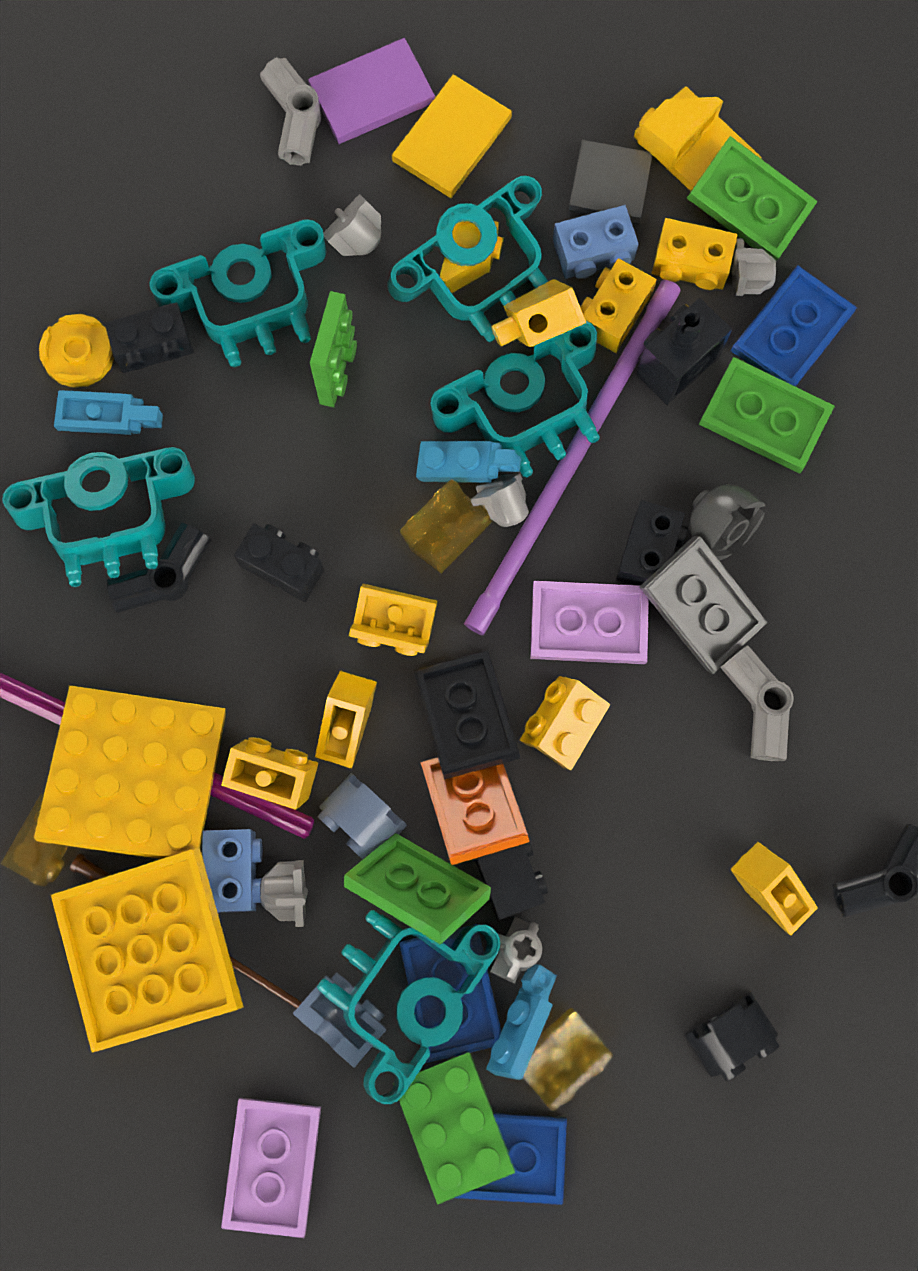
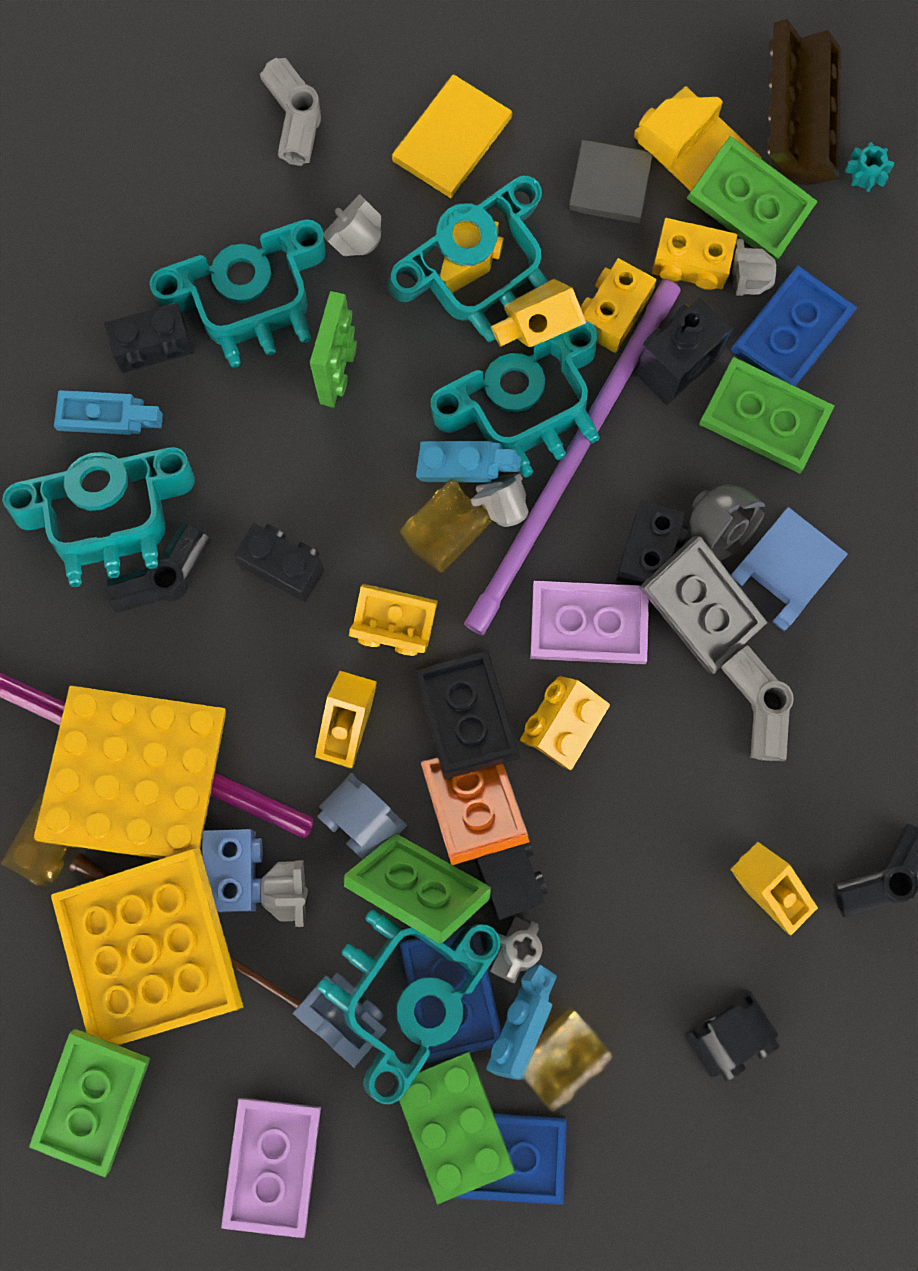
yellow tile [39,314,114,388] -> none
yellow brick [221,737,318,810] -> none
medium lavender tile [308,38,435,145] -> none
medium blue brick [553,205,639,279] -> none
none -> bright green plate [29,1029,151,1177]
none -> medium blue flag [731,507,848,632]
none -> dark brown brick [766,19,841,185]
none -> teal gear [845,142,894,192]

